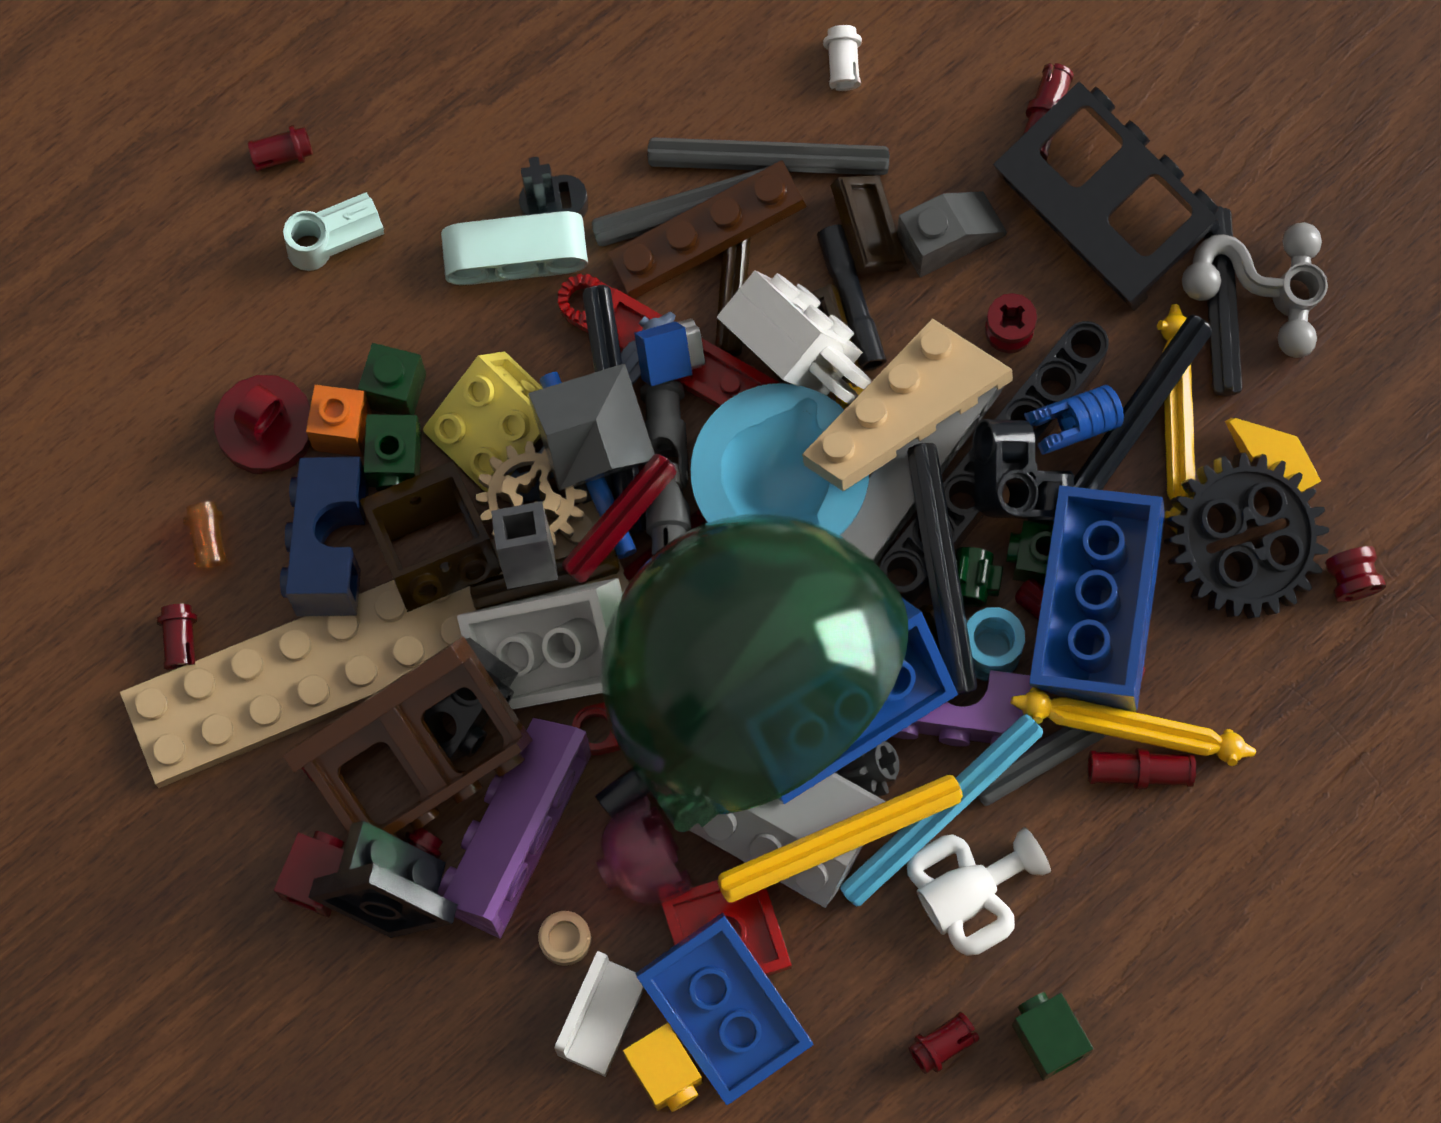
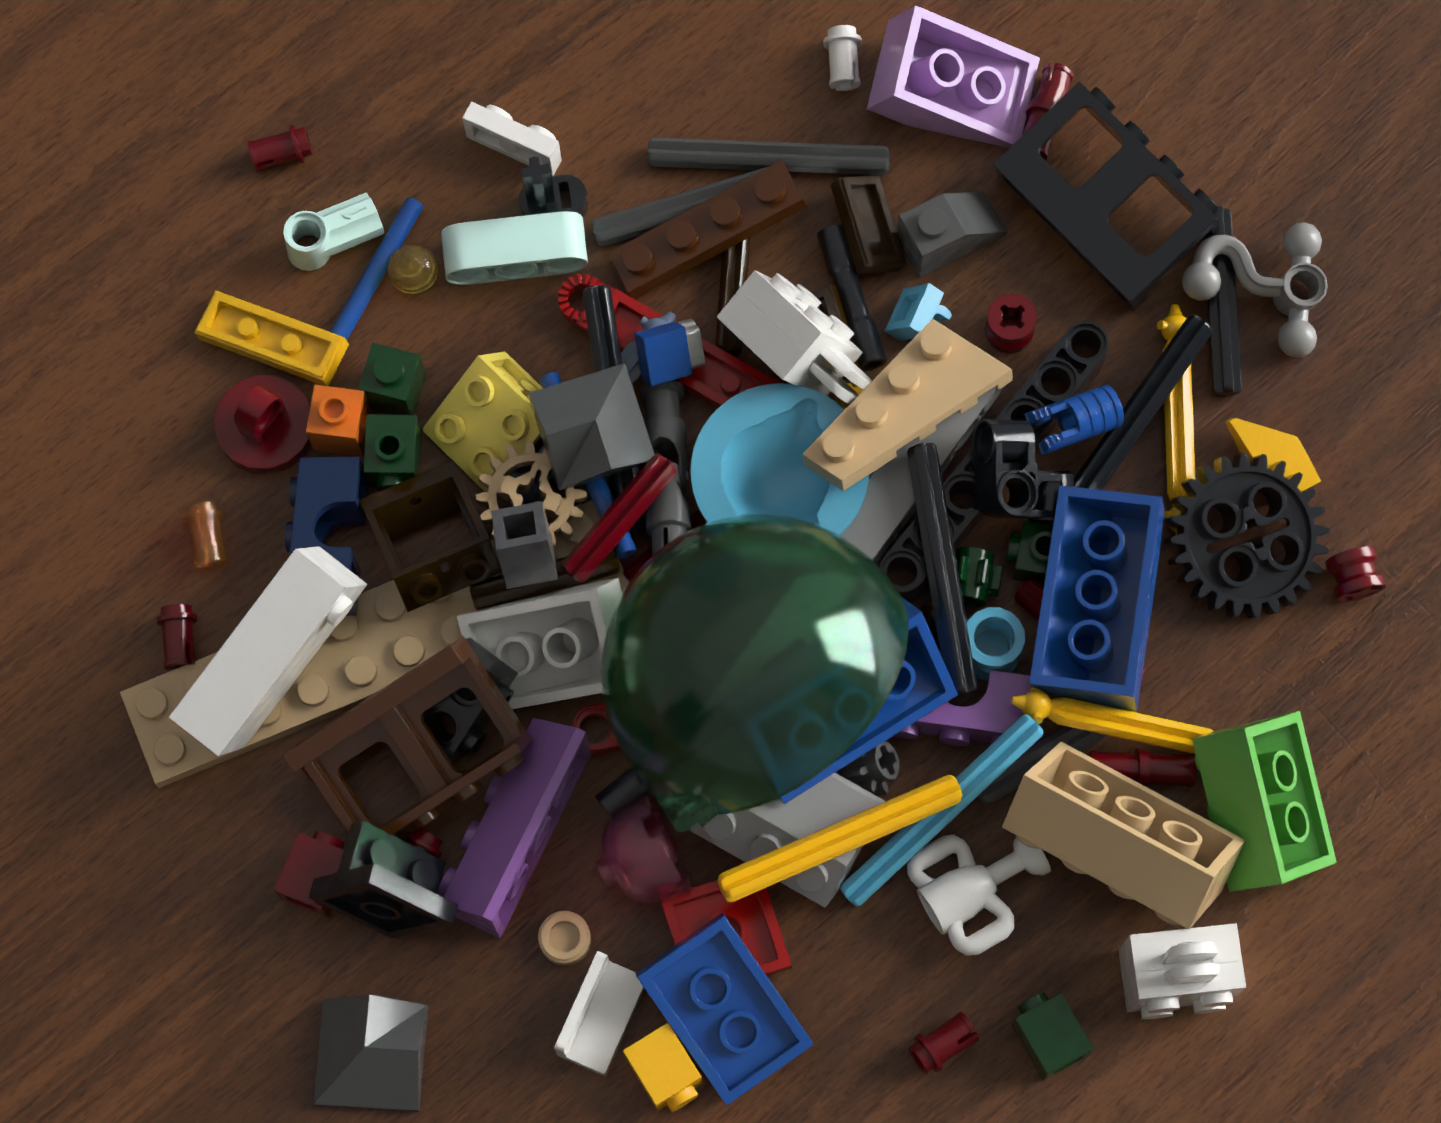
none -> white brick [169,546,368,756]
none -> yellow tile [194,290,349,386]
none -> dark grey slope [313,994,429,1112]
none -> blue piece [329,197,424,340]
none -> clear yellow plate [388,244,438,294]
none -> white plate [462,101,562,176]
none -> lavender slope [867,5,1040,148]
none -> medium azure tile [884,283,952,341]
none -> tan brick [1002,742,1246,929]
none -> white brick [1118,923,1246,1019]
none -> bright green slope [1192,711,1337,892]

